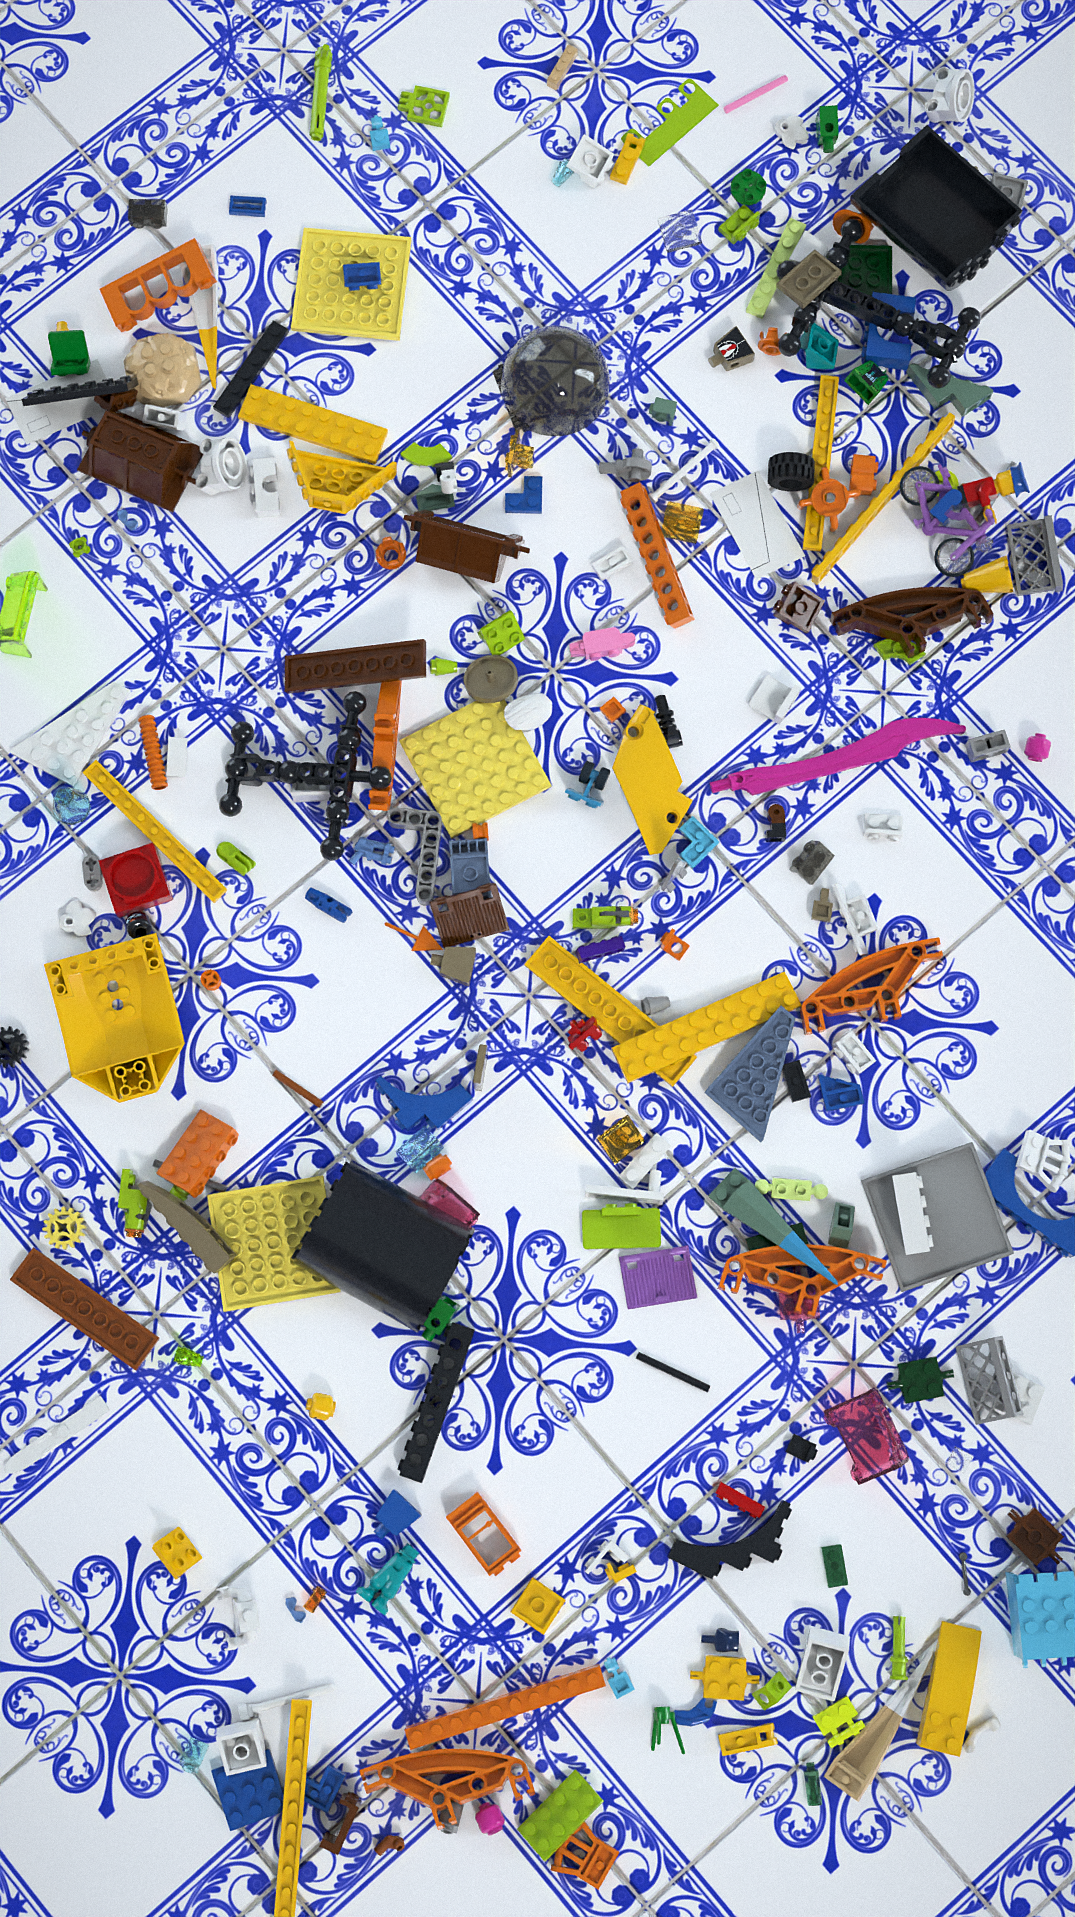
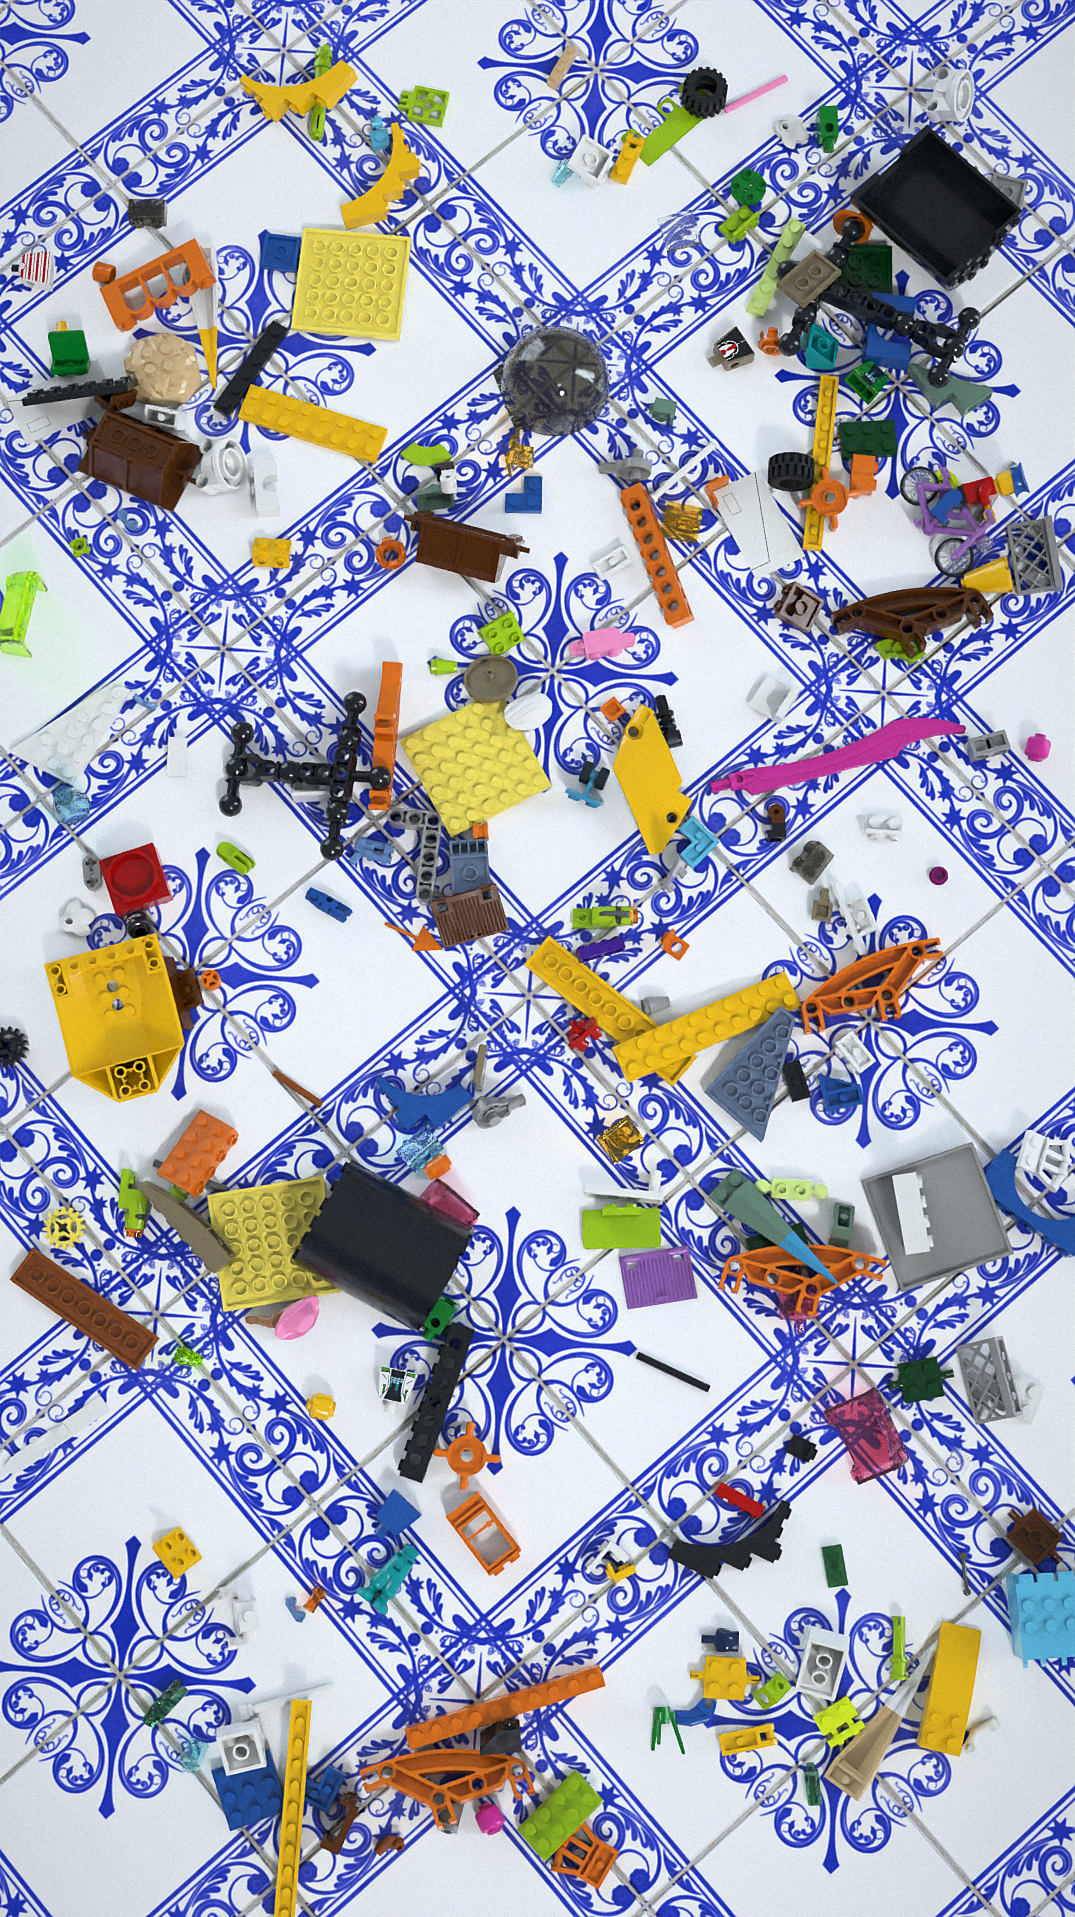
yellow plate [82,760,228,903] -> none
orange piece [138,715,168,790] -> none
blue tile [229,195,267,217] -> none
reddish brown plate [284,639,426,694] -> none
yellow piece [287,440,397,514] -> none
blue bracket [343,262,382,291] -> none
dark tan torso [430,947,477,986] -> none
yellow tile [510,1577,566,1635] -> none
medium azure plate [604,1657,635,1699] -> none
white plate [618,1133,671,1189] -> none
yellow plate [811,412,955,585] -> none
none -> white torso [11,251,56,292]
none -> orange piece [92,261,116,284]
none -> medium blue piece [132,693,158,710]
none -> clear green hinge [142,1678,189,1728]
none -> reddish brown bracket [163,956,204,1030]
none -> yellow arch [239,60,358,123]
none -> bright pink hat [245,1294,319,1340]
none -> yellow bracket [252,537,292,568]
none -> blue plate [260,233,302,273]
none -> yellow arch [340,122,422,230]
none -> torso [378,1366,418,1415]
none -> orange plate [433,1421,501,1490]
none -> light grey pin [472,1093,526,1129]
none -> black slope [480,1718,522,1755]
none -> black tyre [682,67,728,119]
none -> orange bracket [705,474,730,510]
none -> dark green plate [839,420,897,460]
none -> magenta plate [929,866,948,886]

